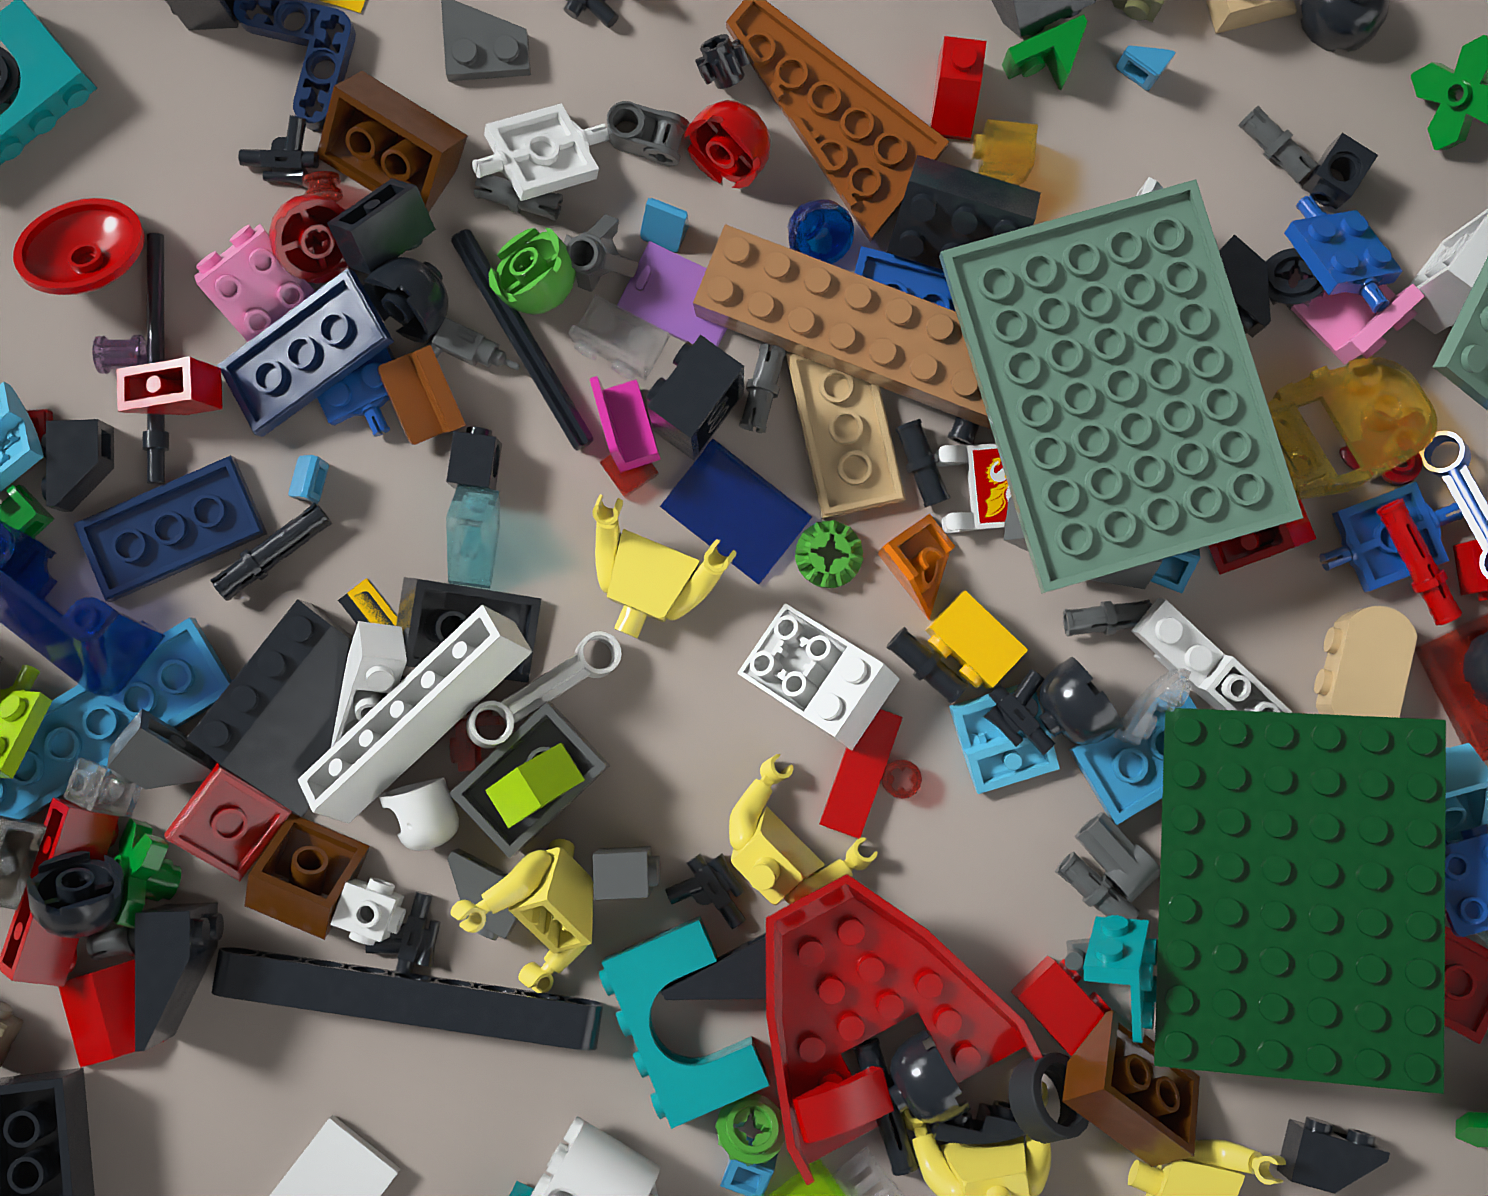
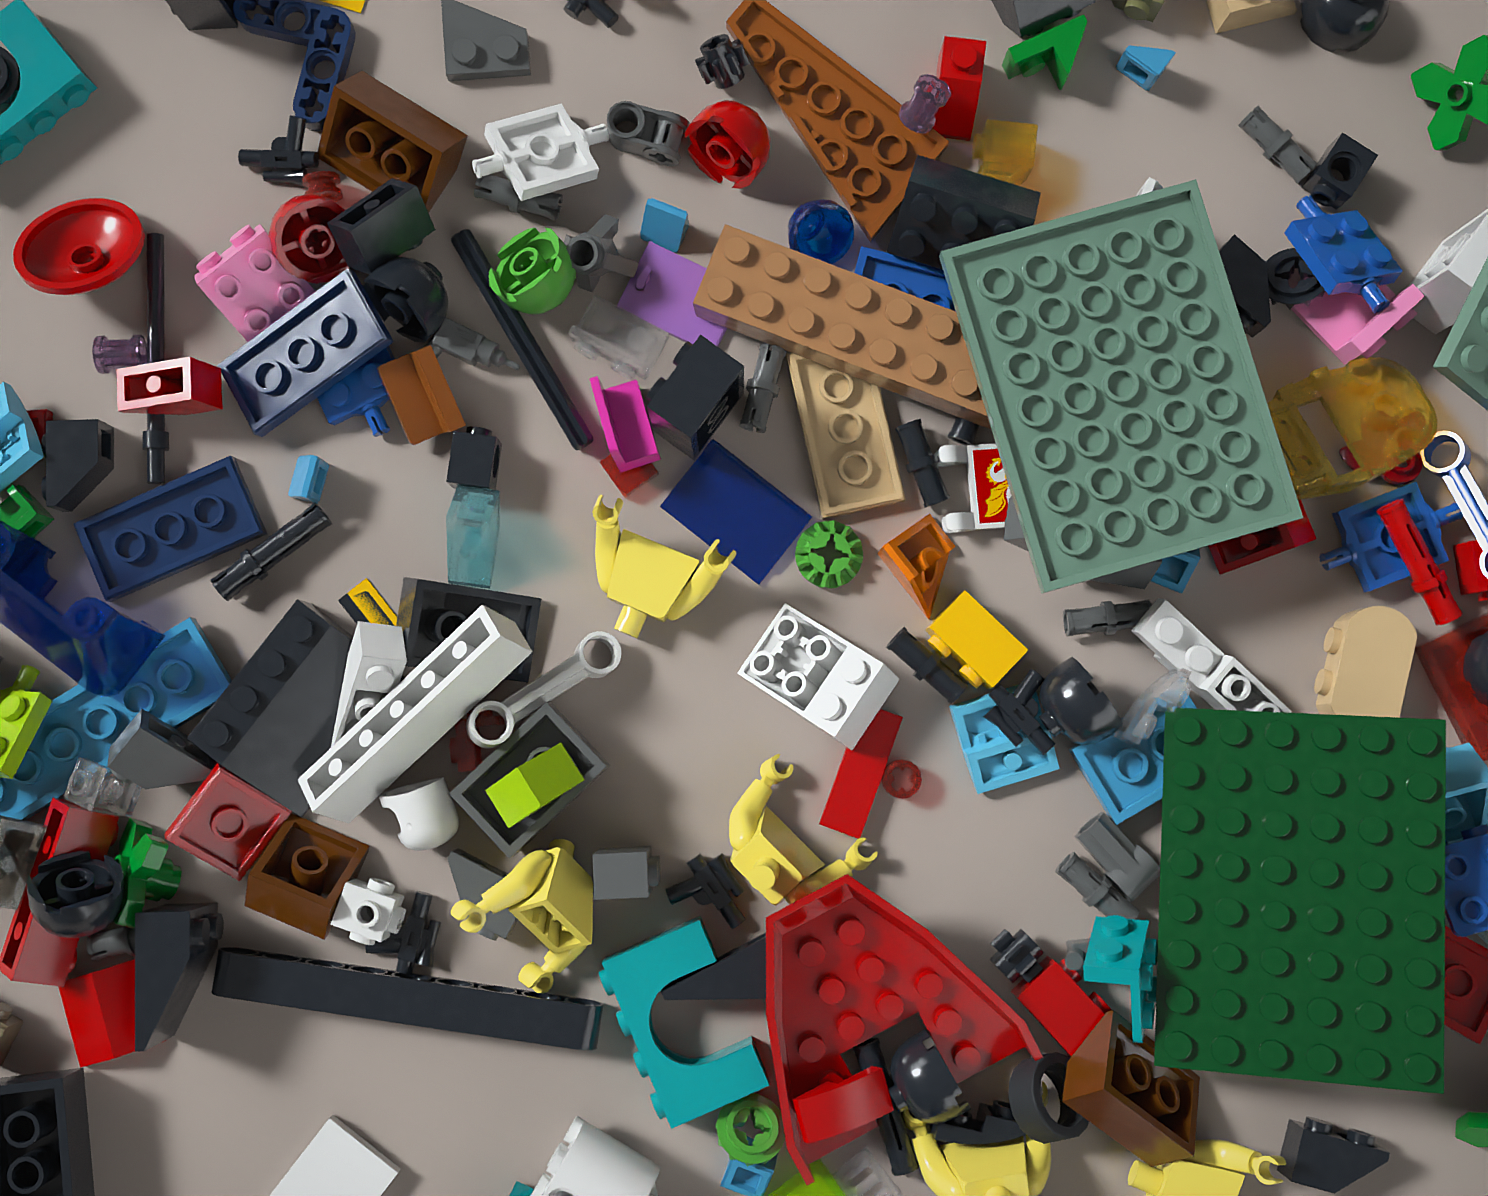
none -> clear purple bush [899,74,951,133]
none -> black gear [990,929,1044,983]

